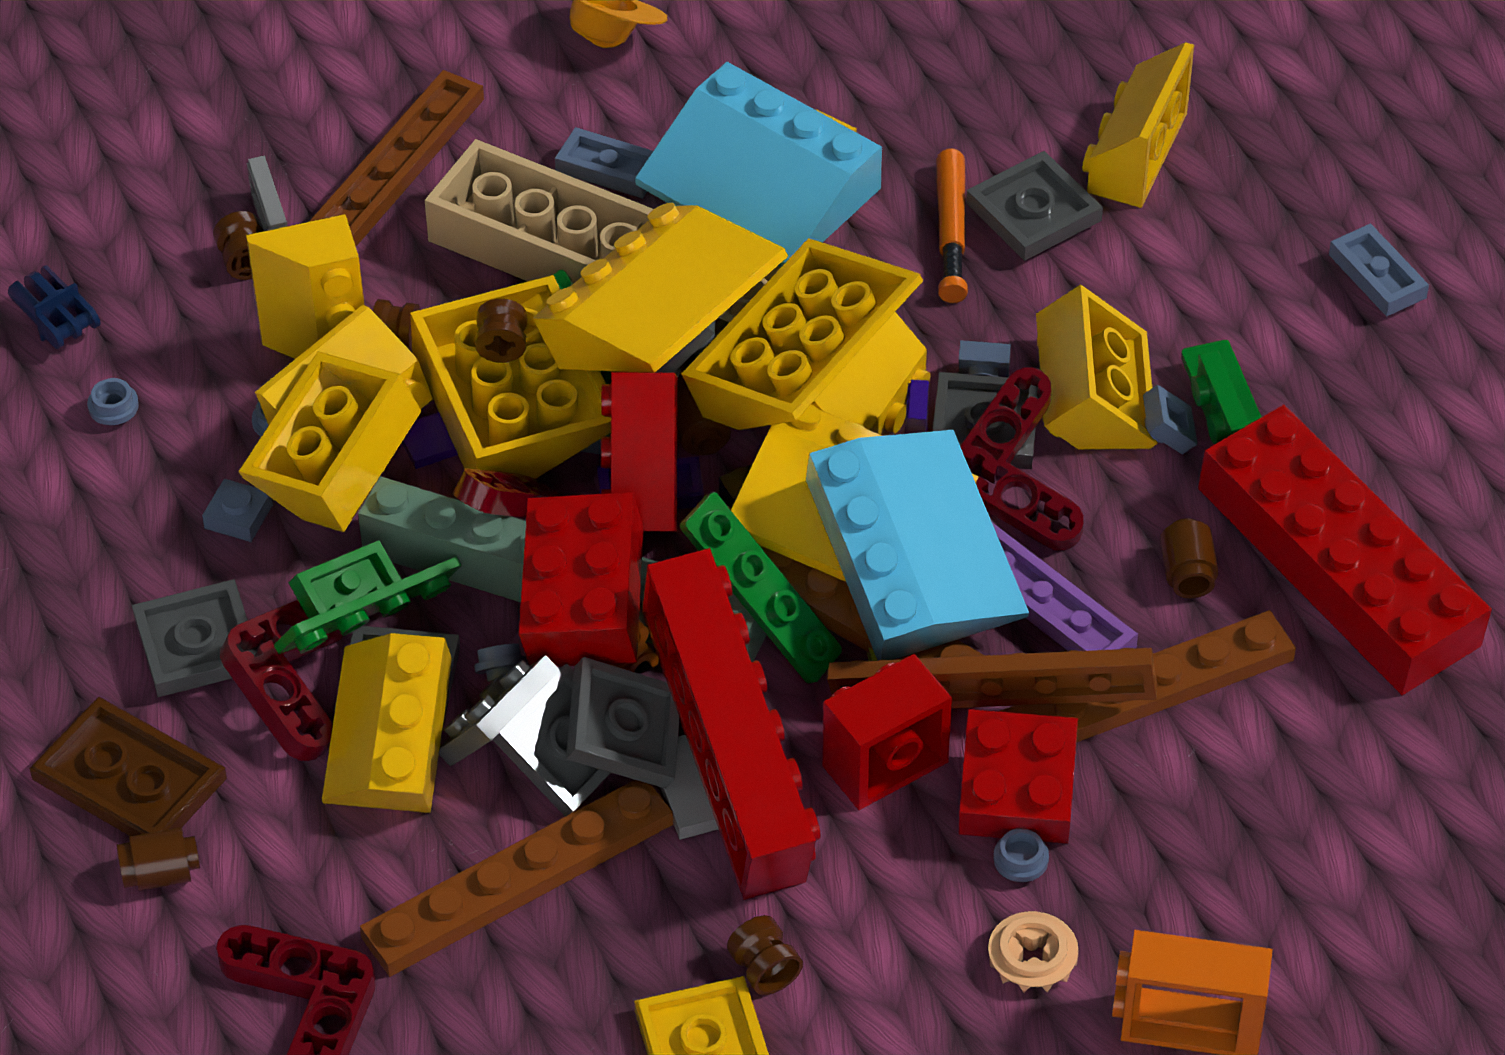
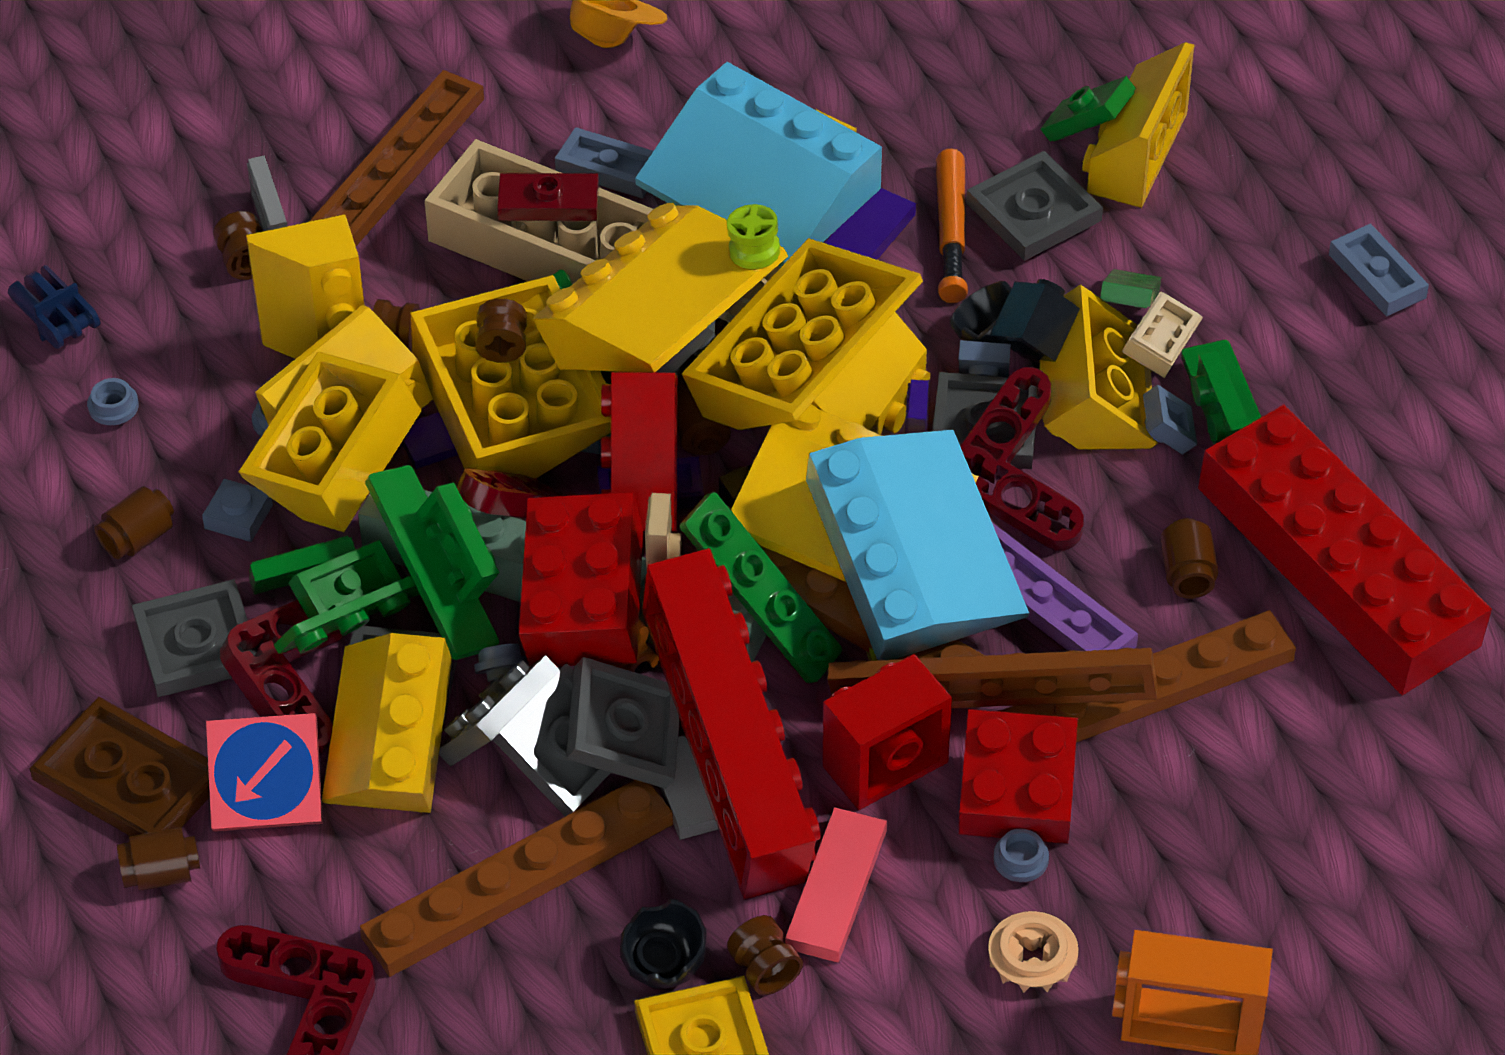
none -> reddish brown brick [94,486,174,559]
none -> tile [206,713,323,832]
none -> green plate [249,536,355,595]
none -> green bracket [365,465,500,660]
none -> dark red plate [497,173,599,221]
none -> black hair [620,899,707,989]
none -> tan plate [645,493,682,568]
none -> lime wheel [727,204,780,269]
none -> coral tile [785,807,887,963]
none -> dark purple tile [825,188,916,260]
none -> black hair [950,281,1012,344]
none -> black brick [990,279,1080,362]
none -> green plate [1040,76,1136,142]
none -> green tile [1100,269,1162,308]
none -> tan plate [1121,292,1203,378]

